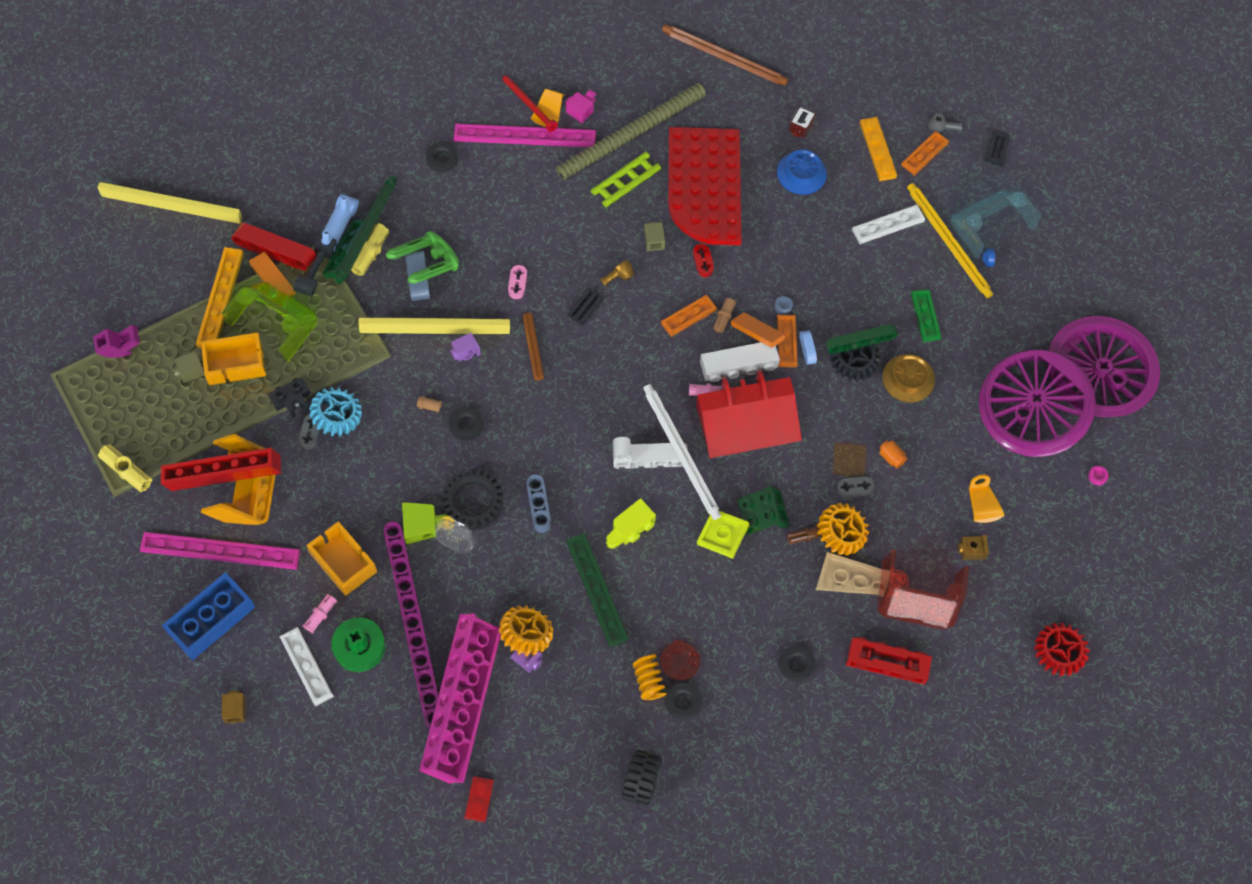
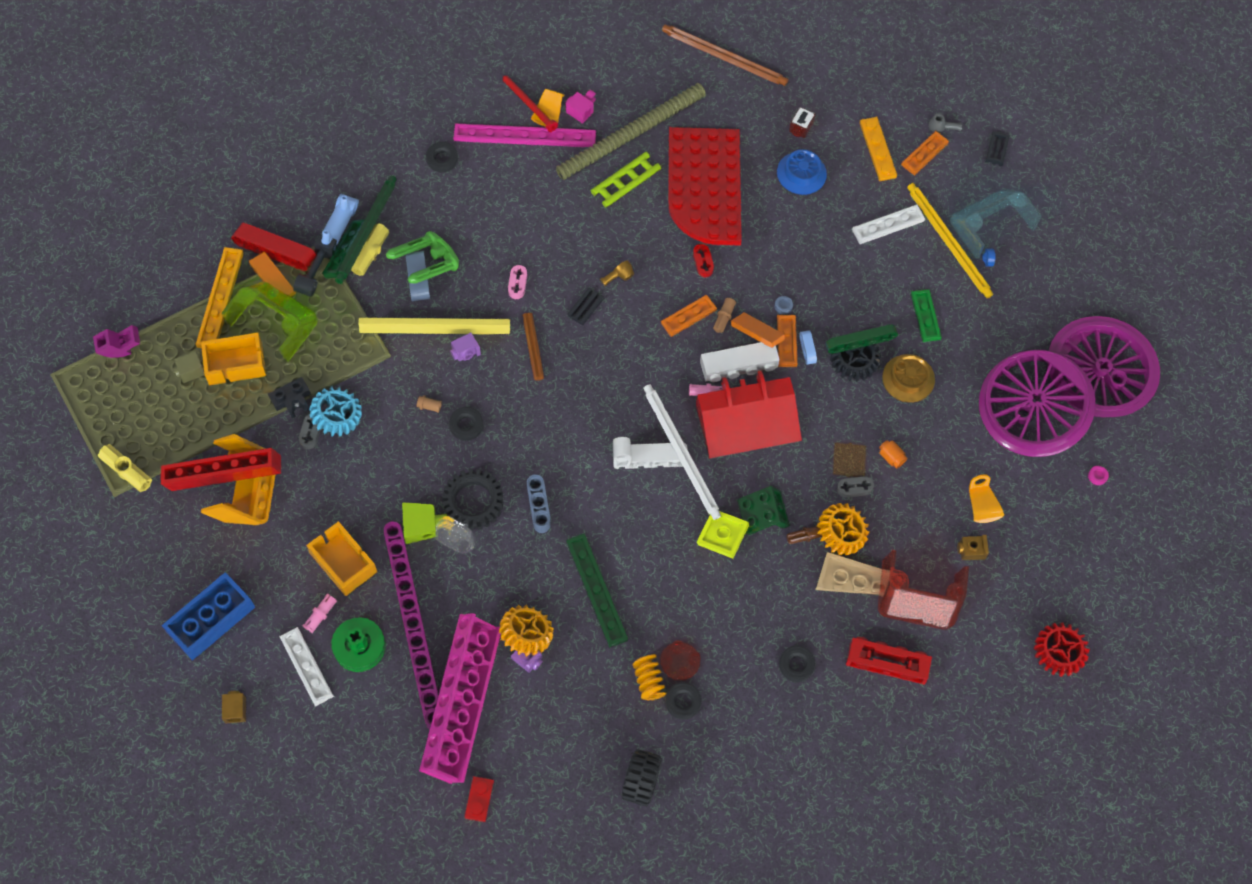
light yellow tile [97,182,242,224] -> none
dark pink tile [140,532,301,570] -> none
neon yellow hinge [606,498,656,549] -> none
olive brick [644,222,665,251] -> none

